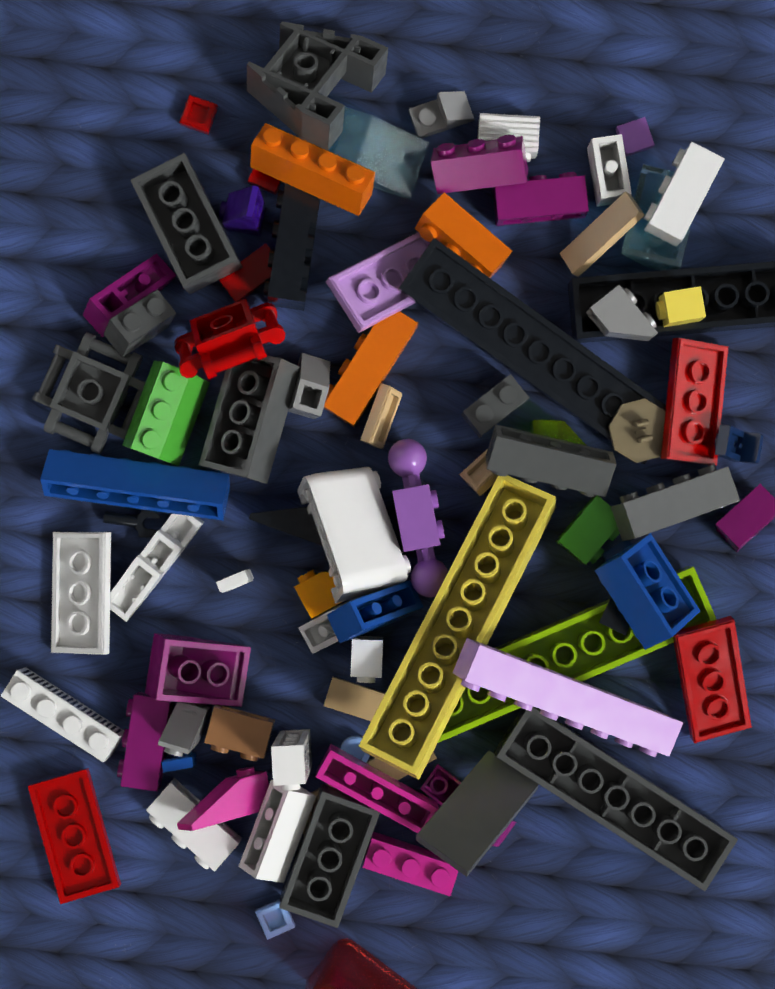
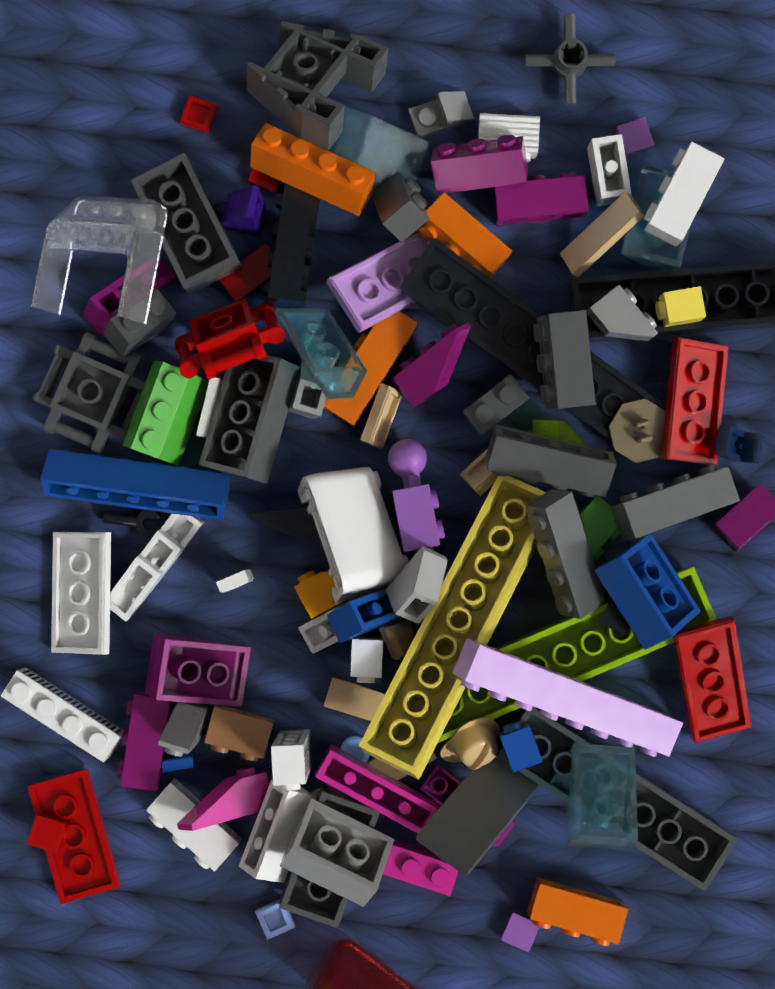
none -> red tile [27,813,67,853]
none -> clear windscreen [31,196,167,325]
none -> white tile [196,377,223,439]
none -> clear light blue slope [275,308,367,399]
none -> light grey slope [280,798,395,907]
none -> dark grey brick [372,171,429,243]
none -> tan piece [379,618,414,660]
none -> light grey slope [386,546,448,624]
none -> magenta slope [393,322,471,408]
none -> tan piece [440,718,500,770]
none -> blue brick [498,720,543,773]
none -> medium lavender tile [500,910,540,953]
none -> dark grey bar [525,14,616,106]
none -> dark grey brick [525,489,606,619]
none -> orange brick [527,877,629,946]
none -> dark grey brick [533,310,596,409]
none -> clear light blue slope [567,743,638,850]

